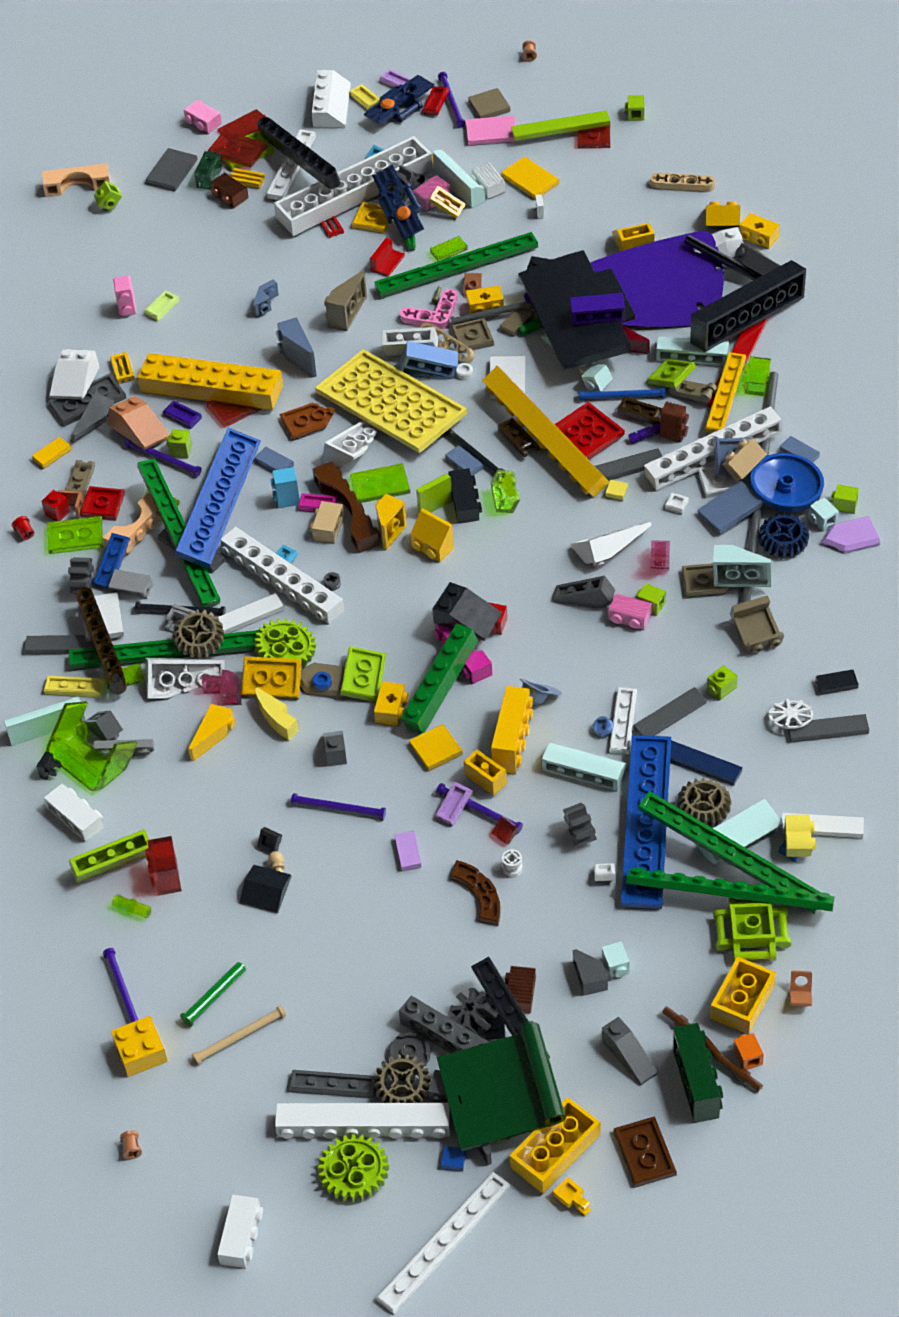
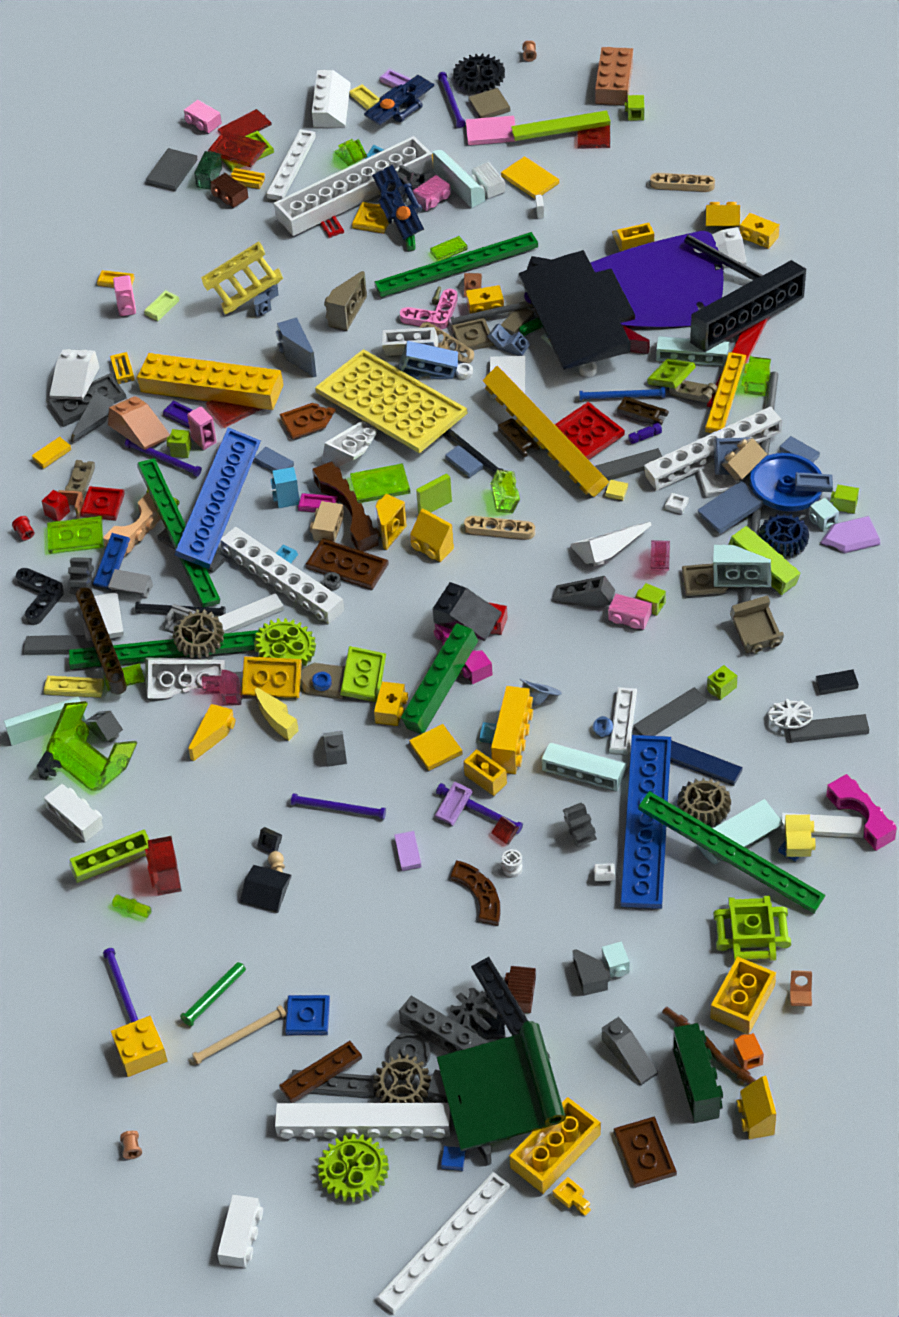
light nougat arch [42,163,110,197] -> none
lime brick [93,181,122,211] -> none
light grey plate [94,739,154,755] -> none
black beam [257,117,341,189] -> none
red panel [370,237,405,277] -> none
red tile [422,86,449,115] -> none
yellow tile [428,186,466,219] -> none
black brick [448,468,482,524] -> none
dark purple brick [570,293,625,325] -> none
light aqua brick [581,364,613,391] -> none
green plate [626,867,835,912] -> none
copper brick [660,401,689,442] -> none
dark grey slope [734,243,781,276] -> none
none -> black beam [16,568,64,625]
none -> yellow tile [97,270,135,288]
none -> bright pink brick [187,407,217,450]
none -> light yellow fence [201,241,283,315]
none -> reddish brown tile [279,1040,362,1103]
none -> blue tile [285,995,330,1035]
none -> reddish brown tile [306,538,389,590]
none -> clear neon green slope [334,139,368,166]
none -> black gear [453,53,505,93]
none -> tan beam [464,516,535,540]
none -> medium azure tile [479,722,497,743]
none -> sand blue slope [487,323,530,356]
none -> nougat brick [595,47,633,105]
none -> lime brick [728,526,801,595]
none -> yellow slope [736,1076,776,1139]
none -> sand blue tile [795,472,833,492]
none -> dark pink arch [826,774,897,851]

